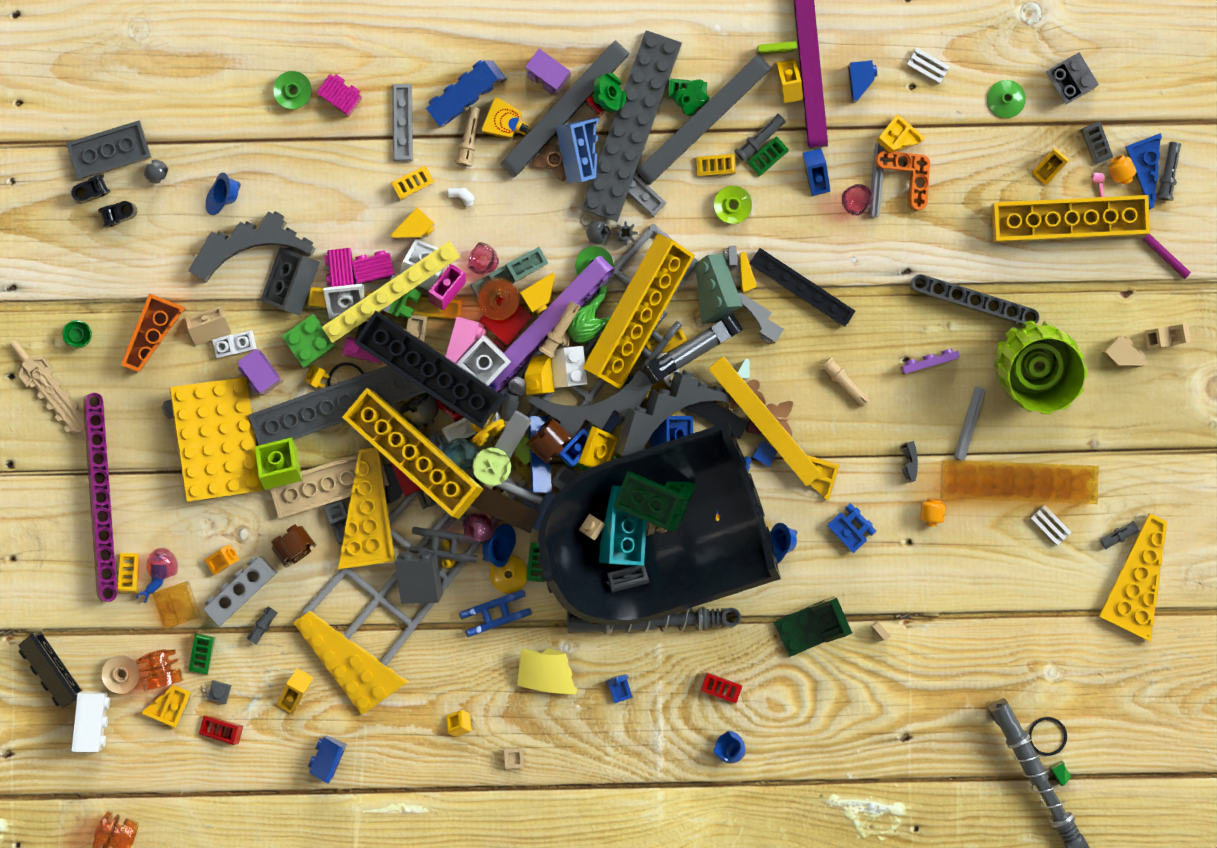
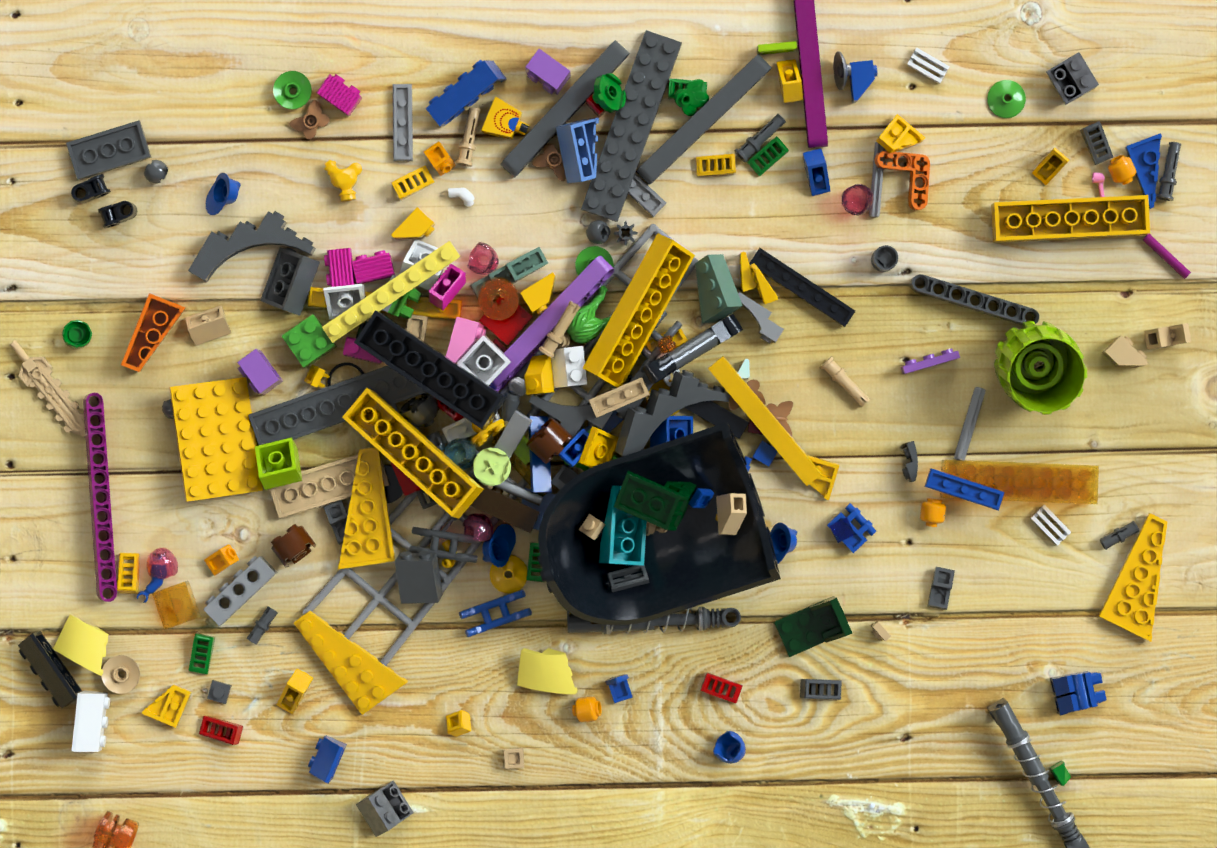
clear orange wheel [136,649,184,691] -> none
white slope [212,330,257,358] -> none
lime dish [714,186,752,224] -> none
light grey plate [725,246,737,267] -> none
black piece [1028,717,1067,756] -> none
none -> light yellow slope [53,615,109,676]
none -> medium nougat animal [289,100,330,140]
none -> yellow animal [324,160,362,202]
none -> flat silver slope [356,780,414,837]
none -> light orange bracket [424,141,456,176]
none -> light orange head [572,696,602,722]
none -> tan plate [589,377,650,418]
none -> clear orange bush [657,336,676,354]
none -> blue tile [689,488,714,508]
none -> tan slope [716,493,747,535]
none -> yellow slope [750,263,778,304]
none -> dark grey slope [800,679,842,700]
none -> clear blue tile [829,517,855,543]
none -> flat silver dish [833,51,851,90]
none -> dark grey wheel [871,245,898,272]
none -> blue tile [924,468,1005,511]
none -> dark grey slope [928,567,955,610]
none -> blue hips [1050,671,1107,715]

